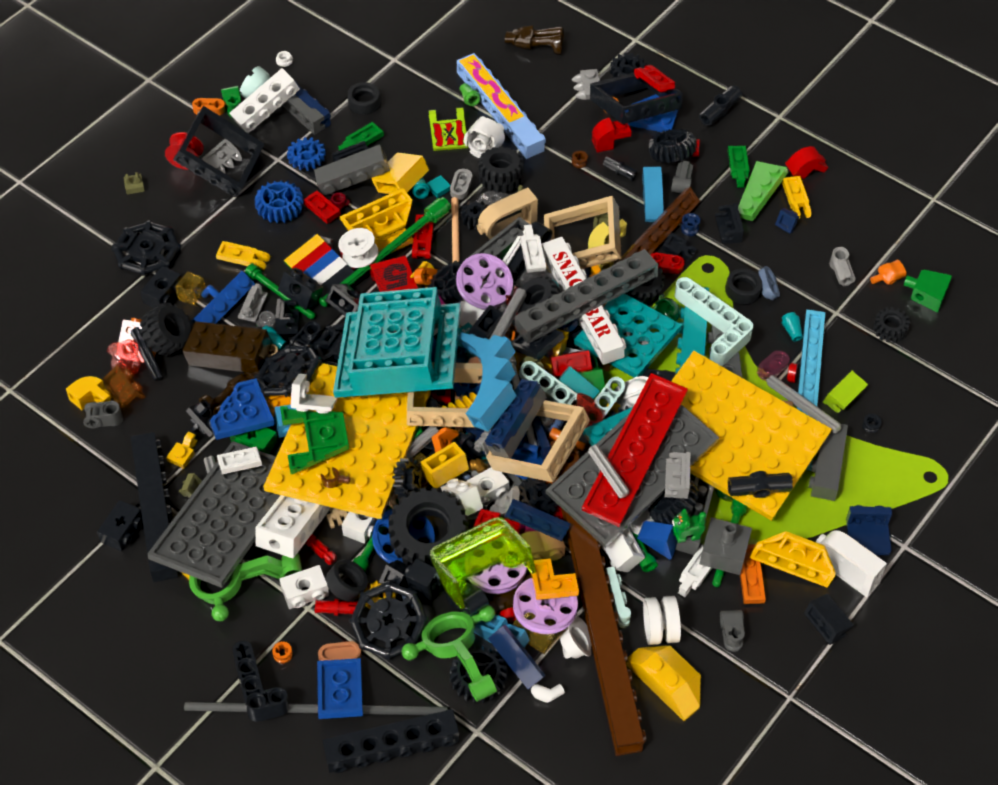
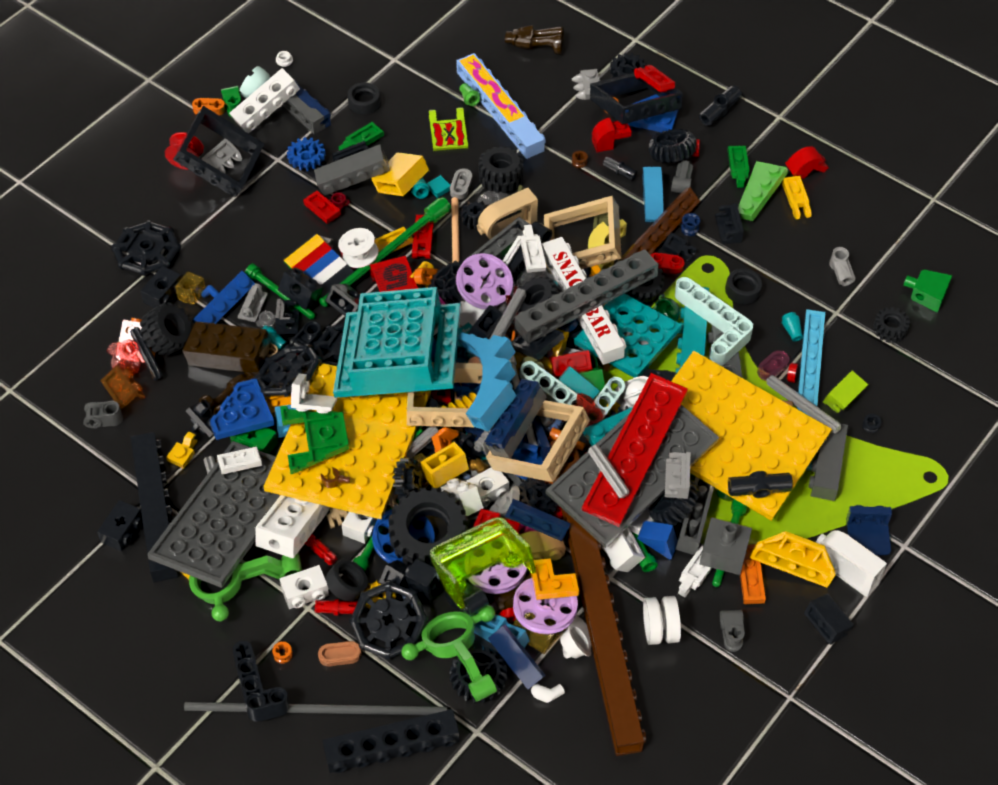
yellow brick [66,376,112,410] -> none
olive tile [123,172,145,195] -> none
olive tile [179,473,202,498] -> none
yellow hinge [216,241,271,271] -> none
blue gear [255,179,304,224] -> none
blue plate [317,658,363,719] -> none
yellow wedge [340,188,412,241] -> none
white brick [464,116,505,158] -> none
light aqua plate [605,567,631,628] -> none
yellow wedge [626,646,701,721] -> none
green animal [672,509,707,543] -> none
sand blue plate [758,266,780,300] -> none
dark blue tile [775,208,799,234] -> none
orange piece [870,260,906,285] -> none

